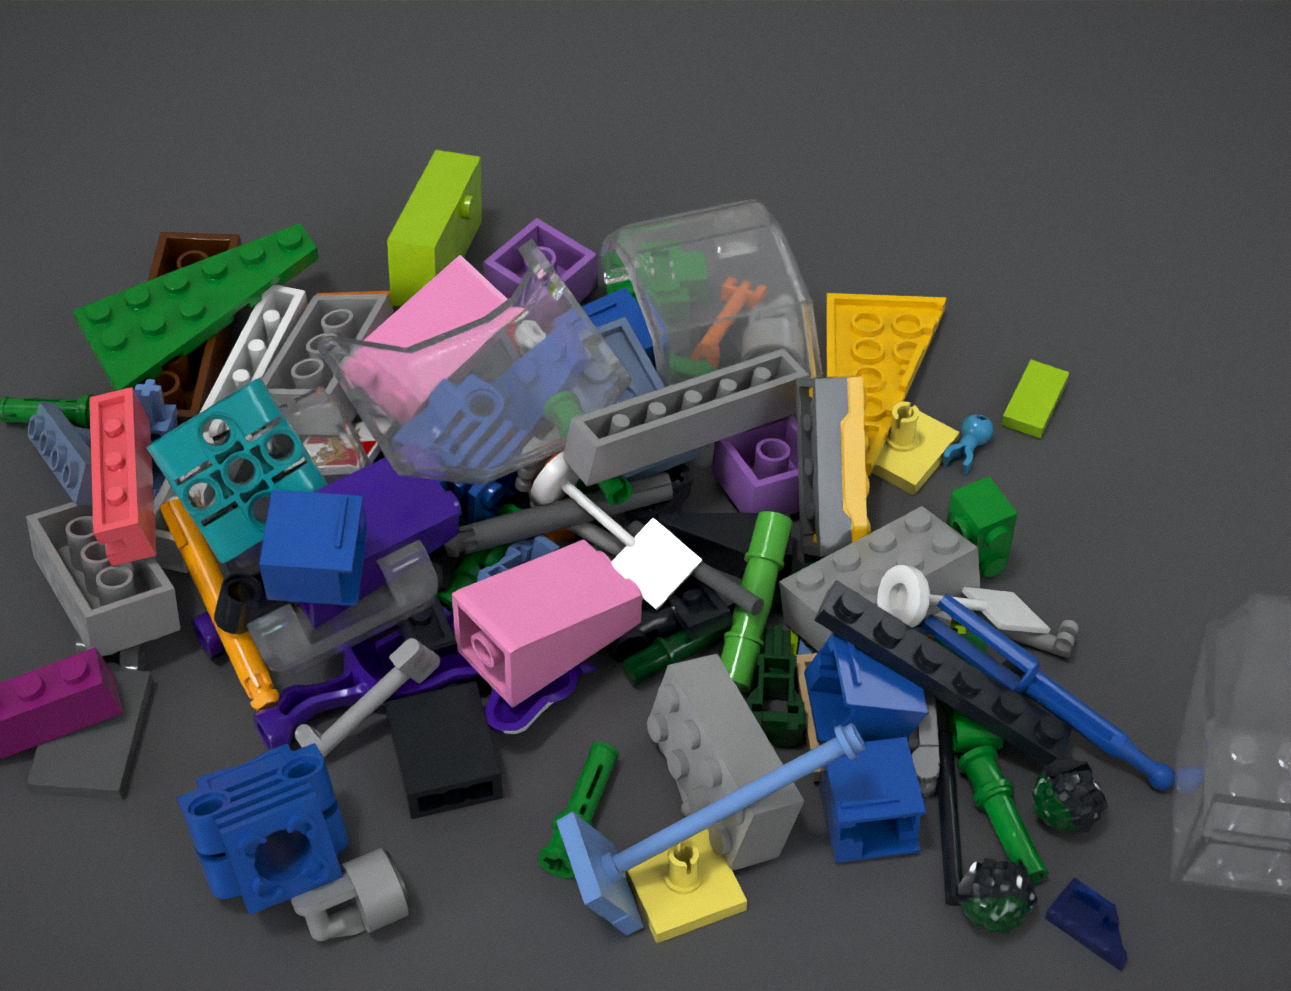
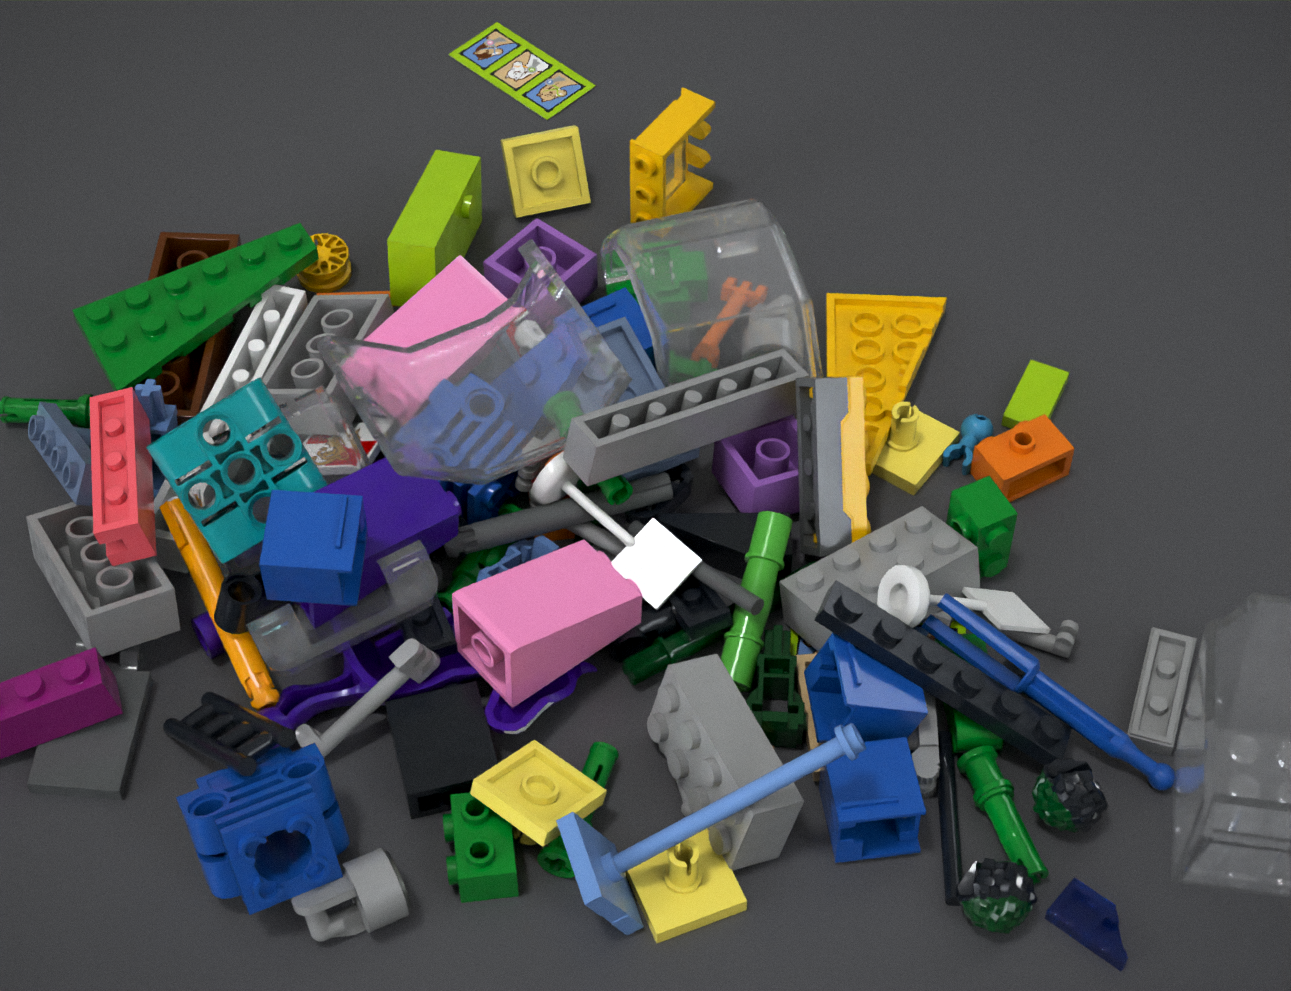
none -> black bar [163,691,296,776]
none -> yellow wheel [297,233,352,293]
none -> green brick [442,792,519,903]
none -> sticker [448,22,596,120]
none -> light yellow tile [470,739,607,847]
none -> light yellow tile [500,125,591,218]
none -> yellow window [629,87,715,242]
none -> orange brick [970,414,1075,502]
none -> light grey tile [1127,627,1197,756]

